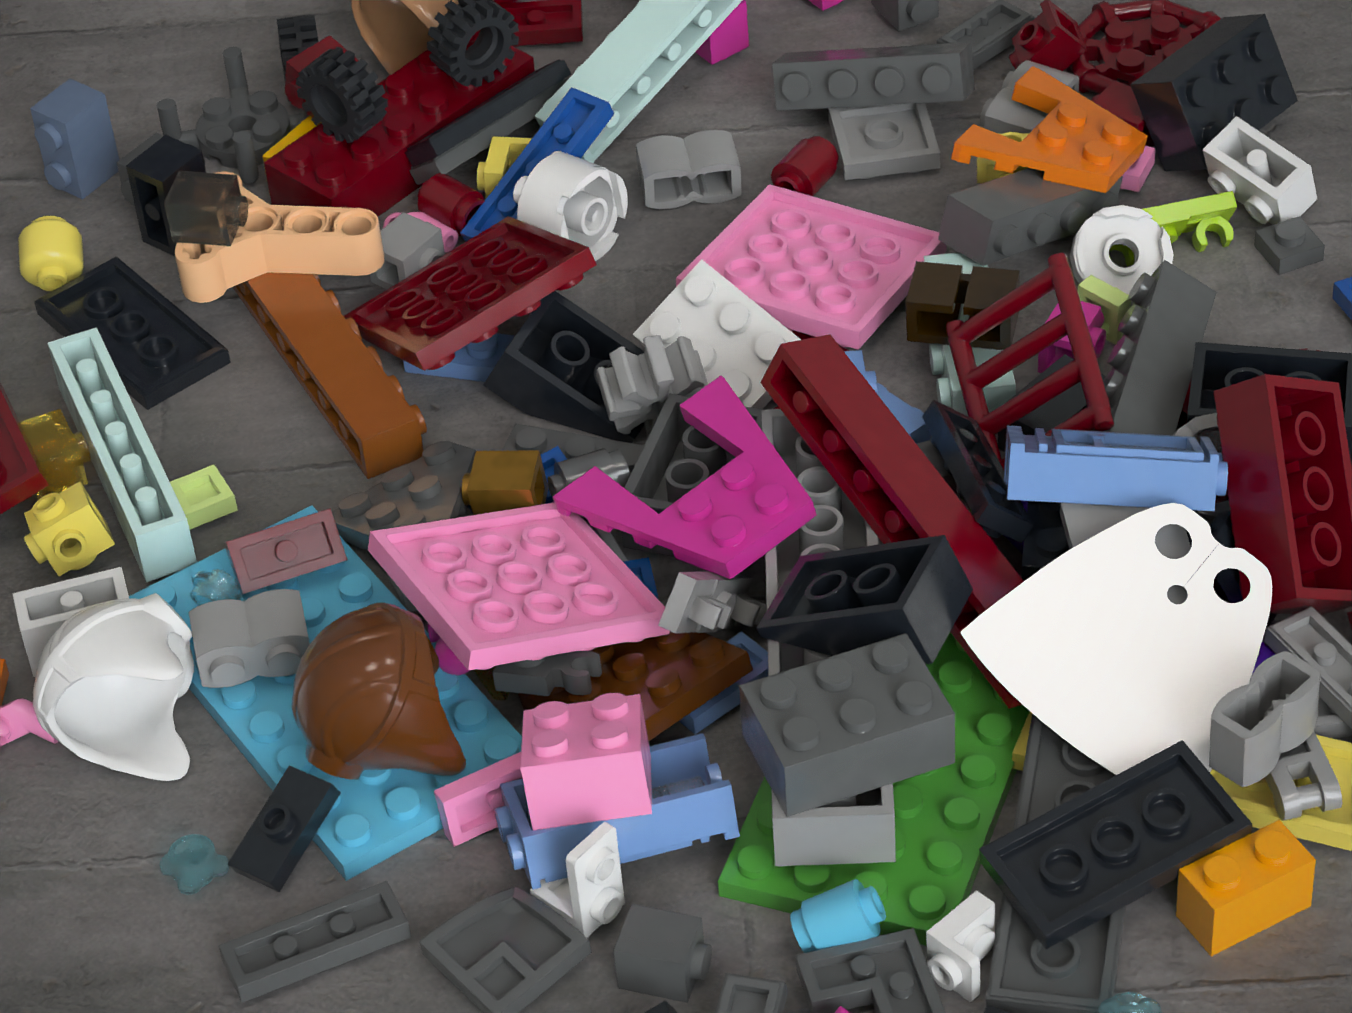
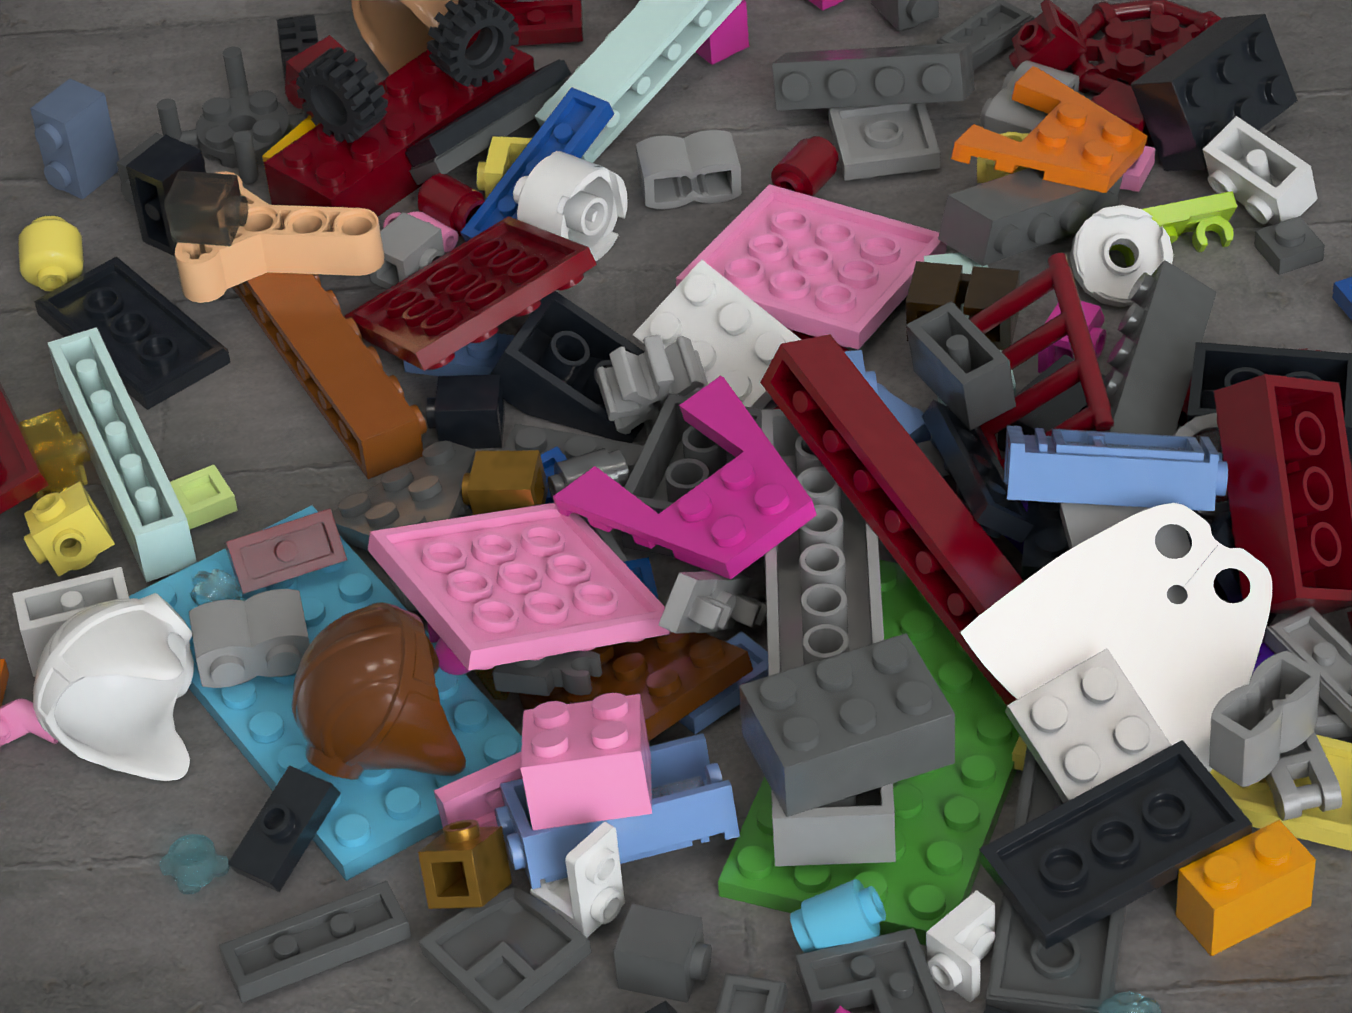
black slope [756,535,973,665] -> none
yellowish green plate [1078,275,1131,345] -> none
none -> pearl gold brick [418,820,512,909]
none -> black brick [426,374,505,449]
none -> dark grey brick [906,301,1016,431]
none -> plate [1005,648,1172,803]

